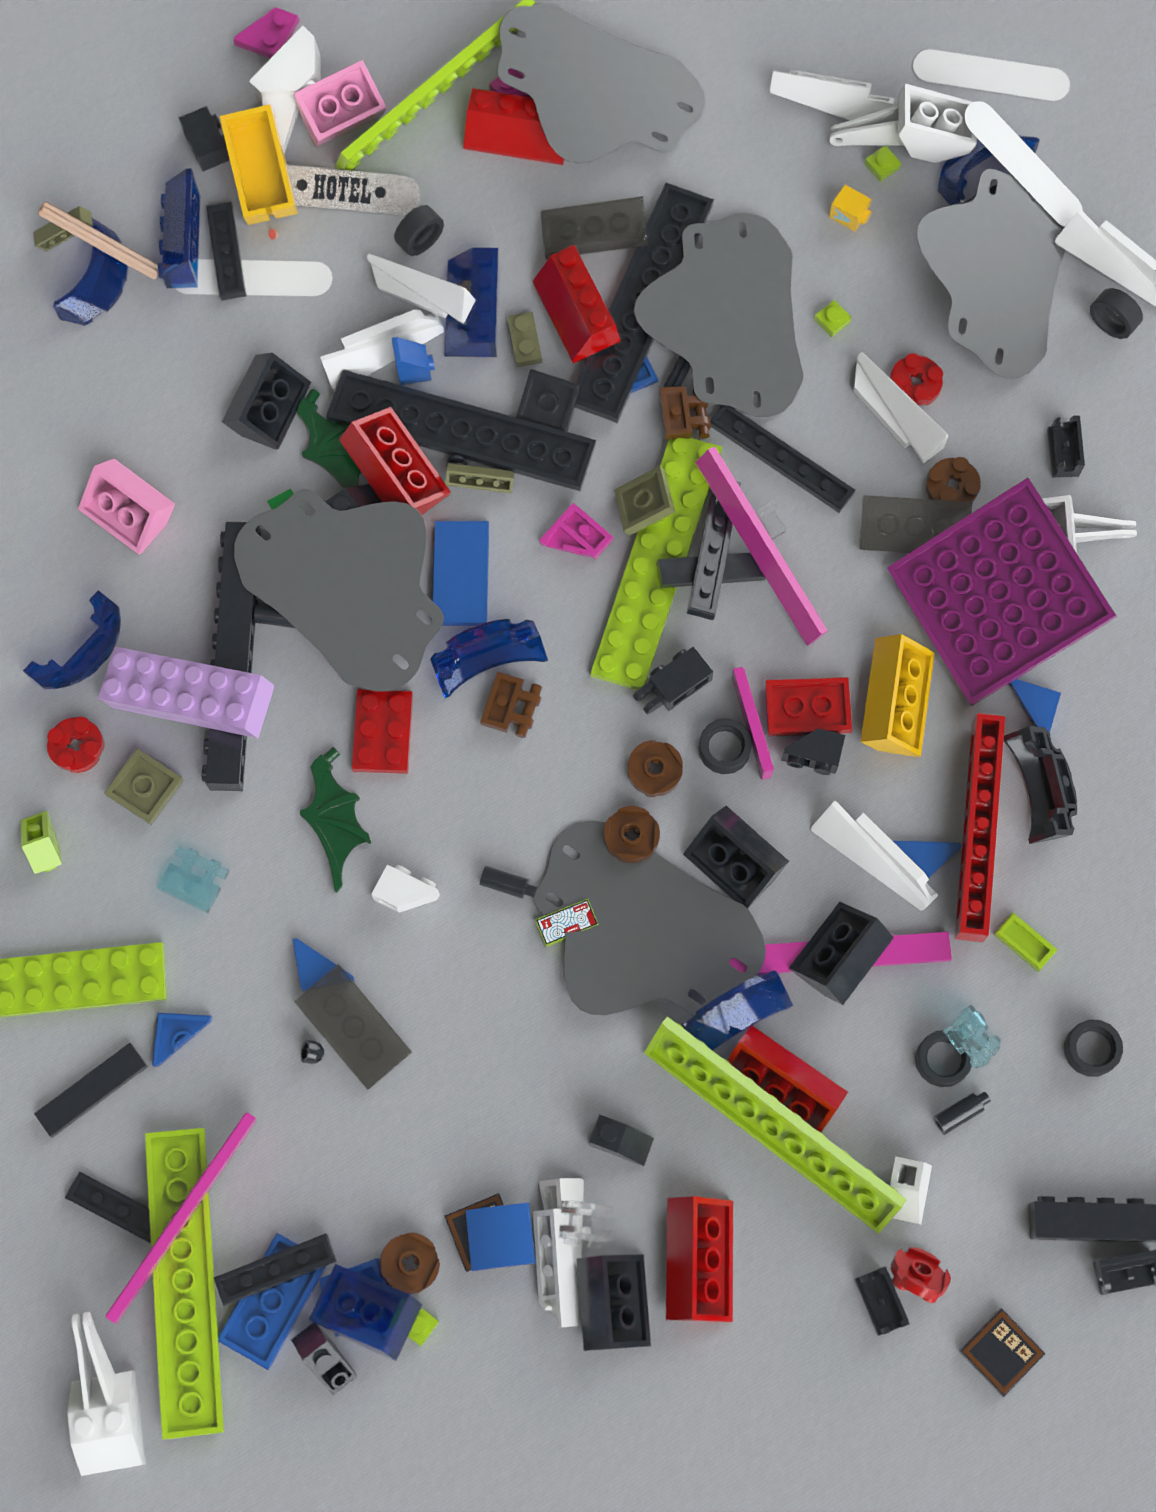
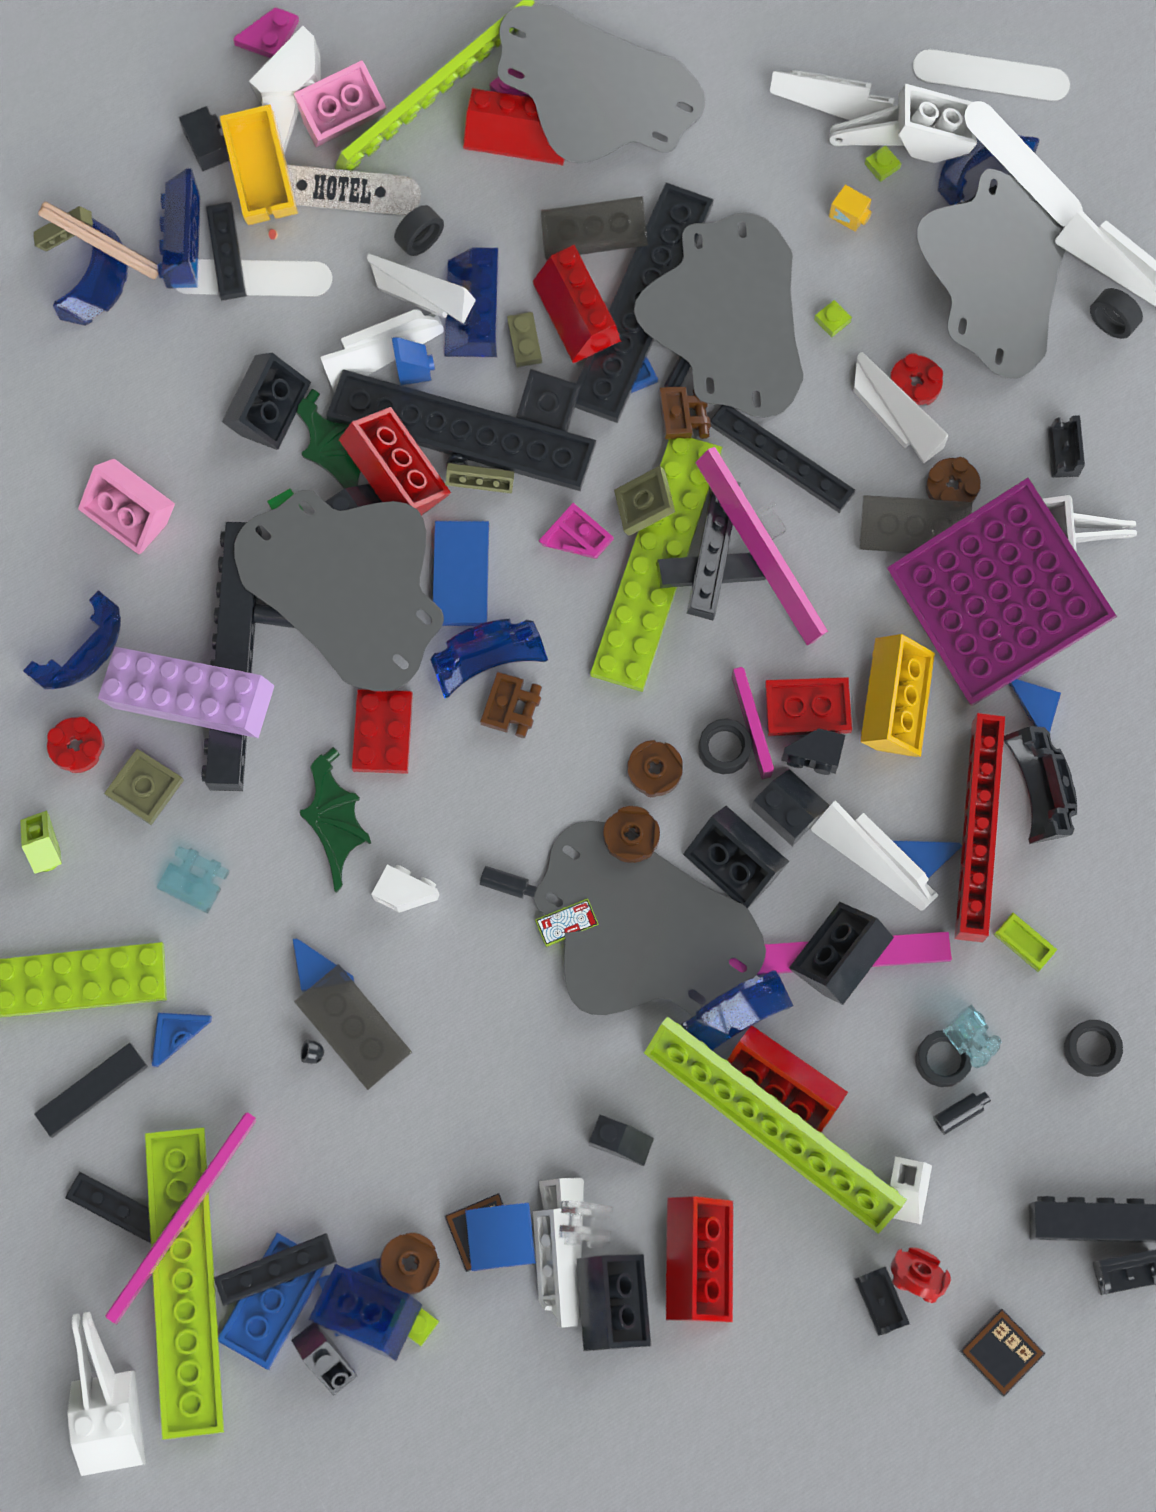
black hinge [633,646,714,714] -> none
none -> black slope [751,769,830,847]

